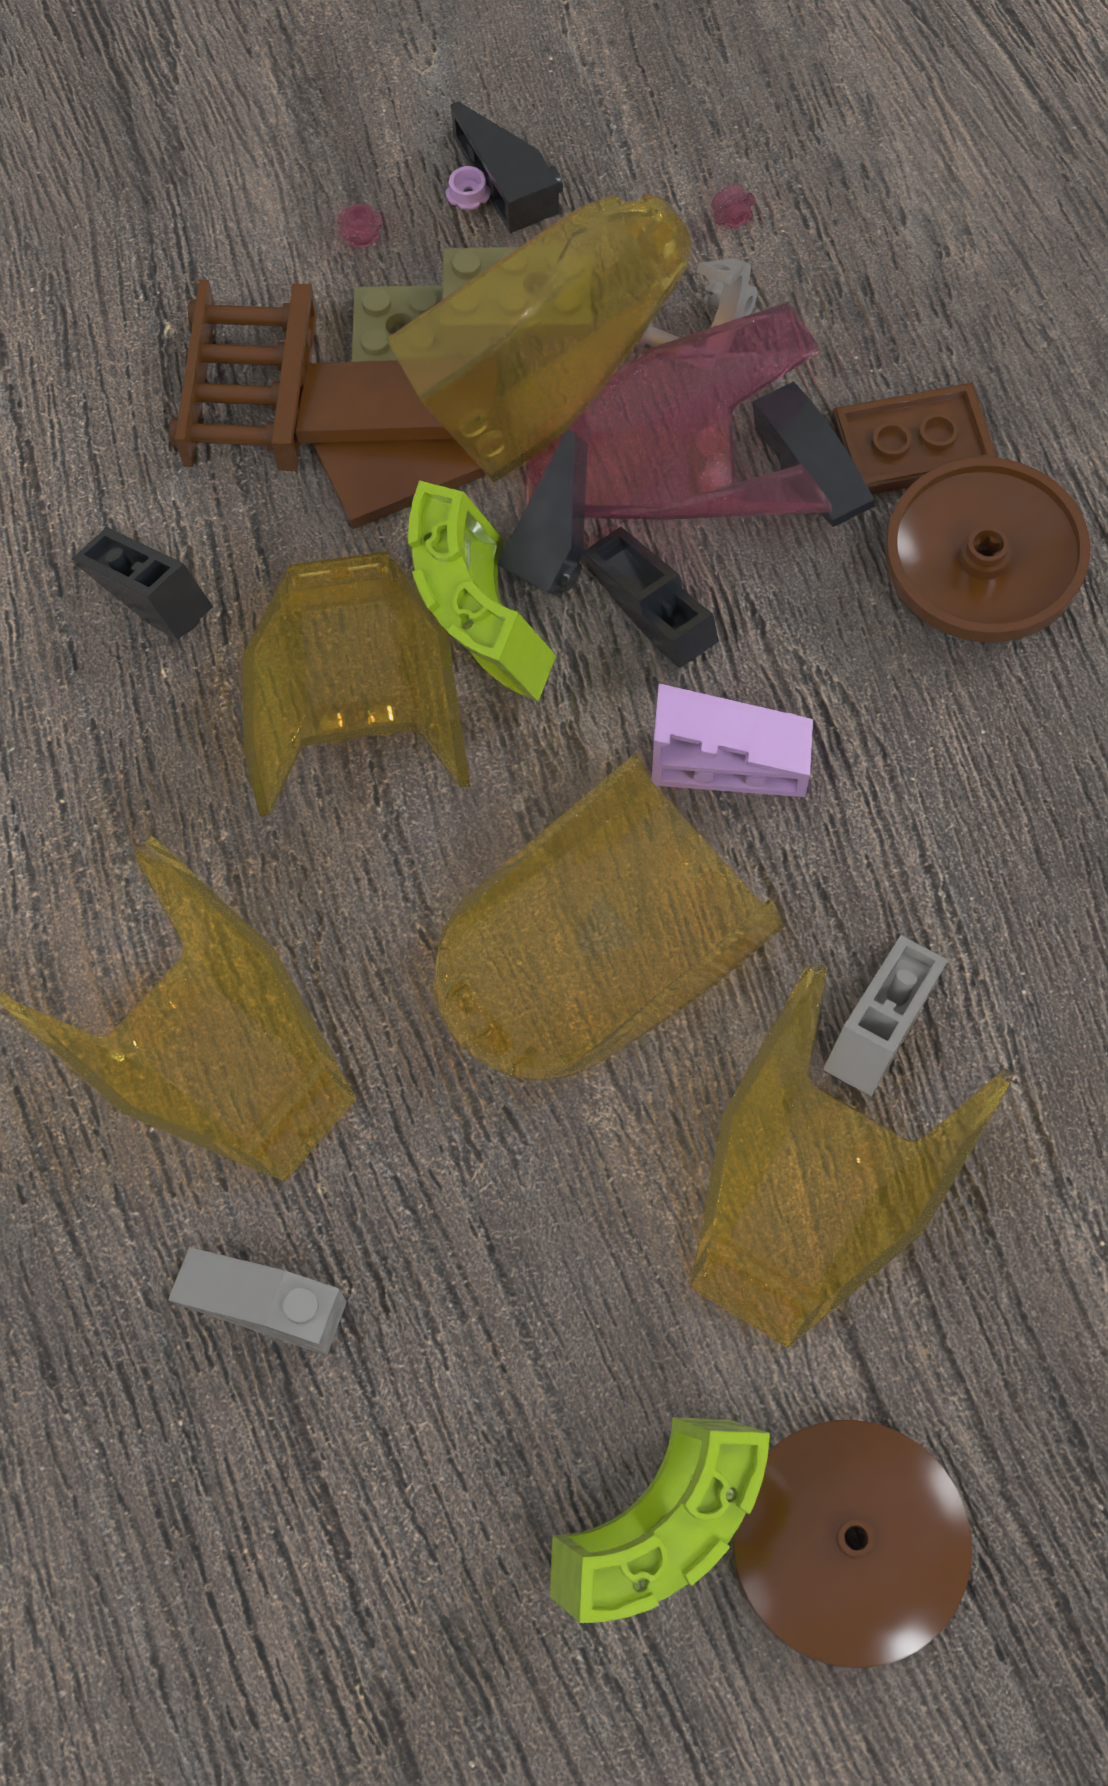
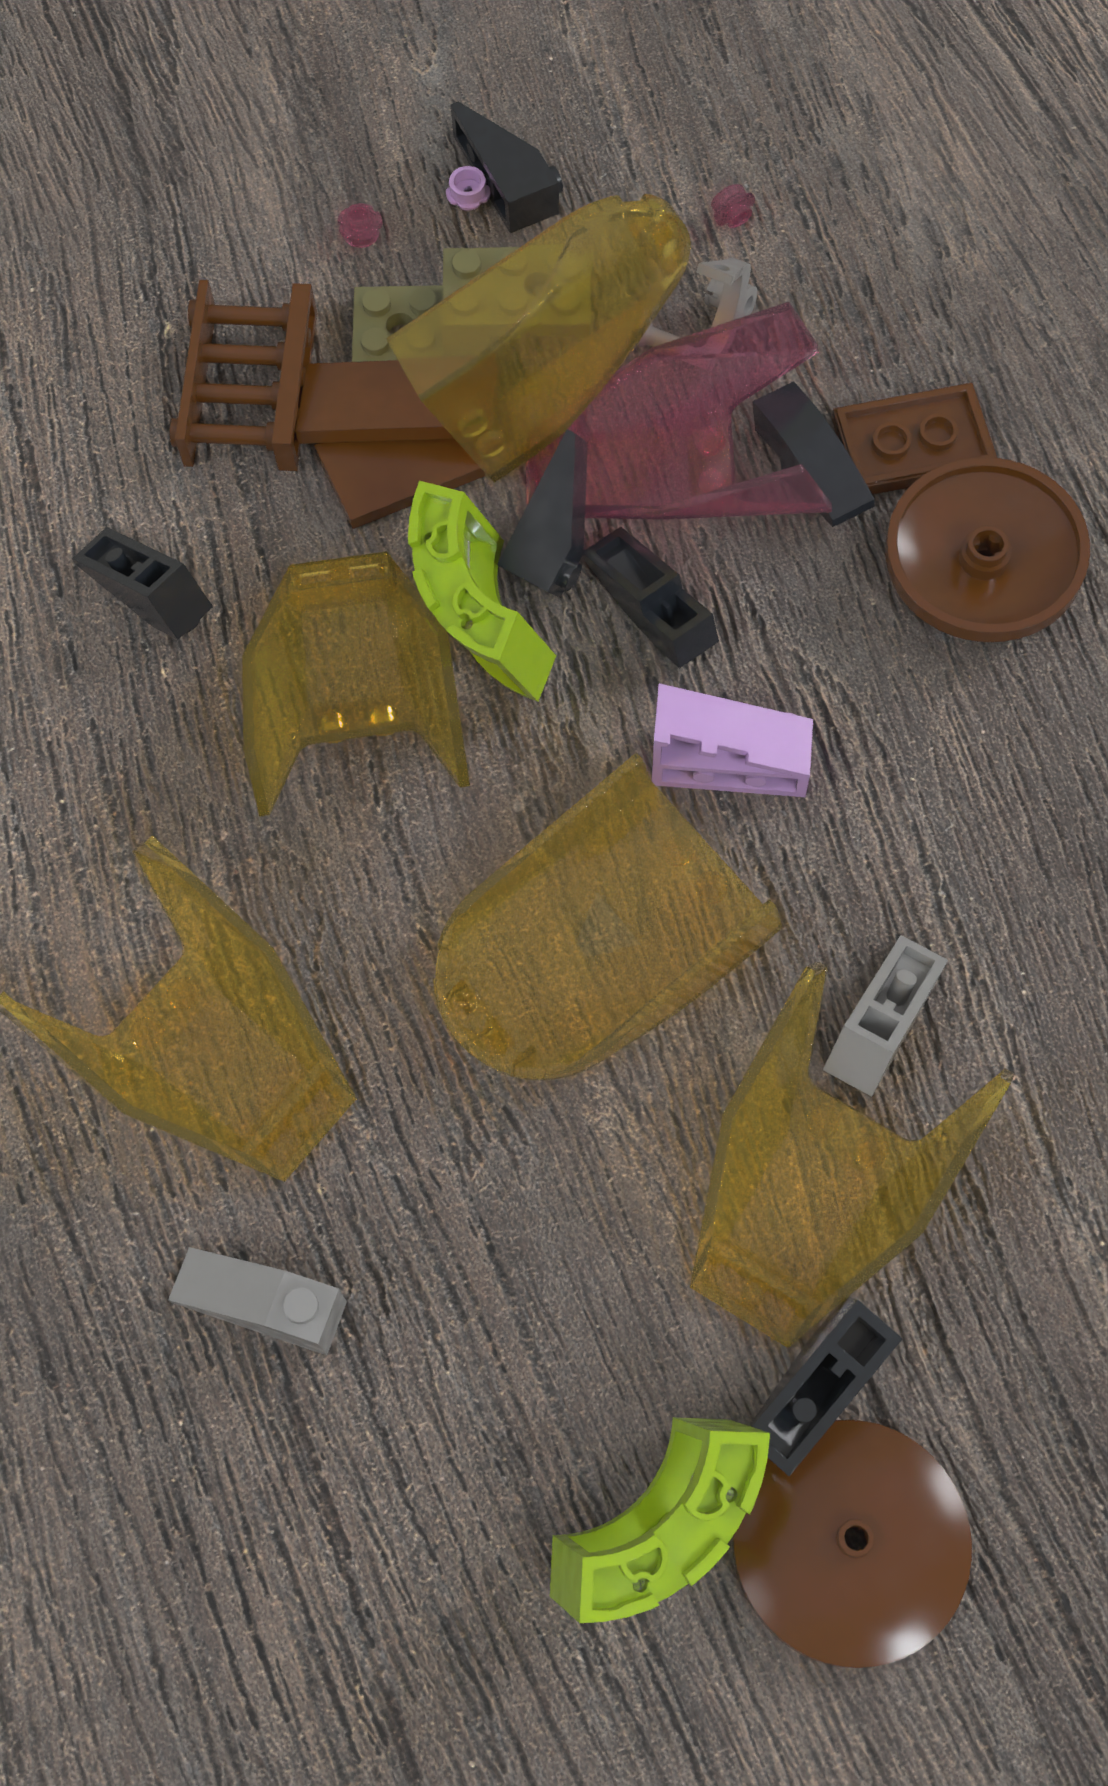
none -> black slope [749,1296,903,1476]

